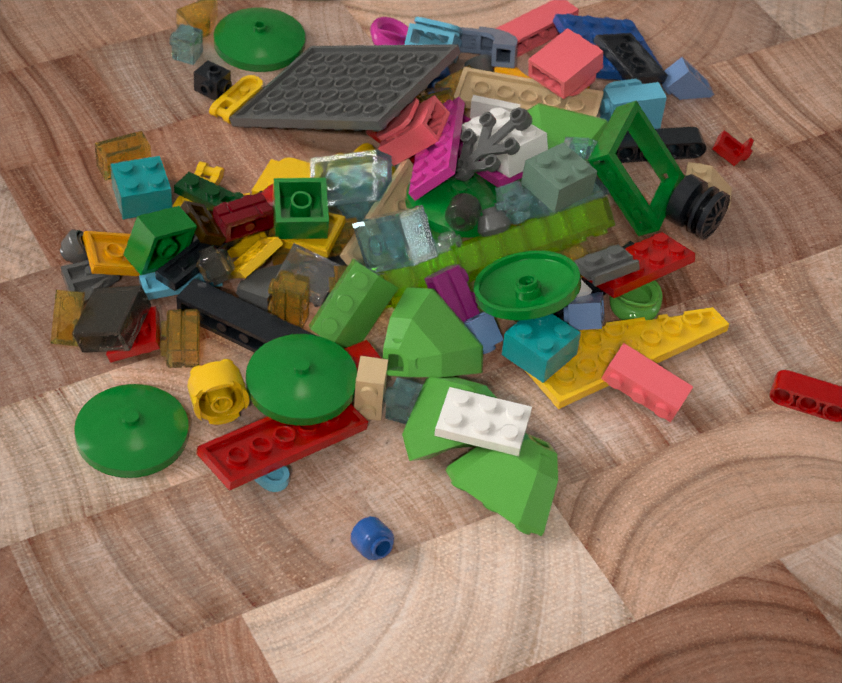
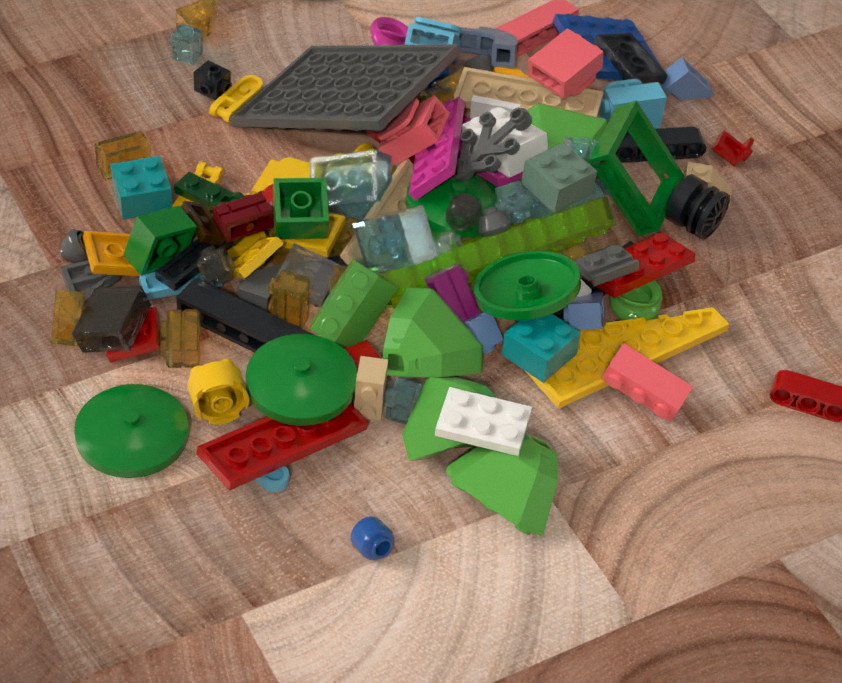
green dish [214,7,305,72] -> none

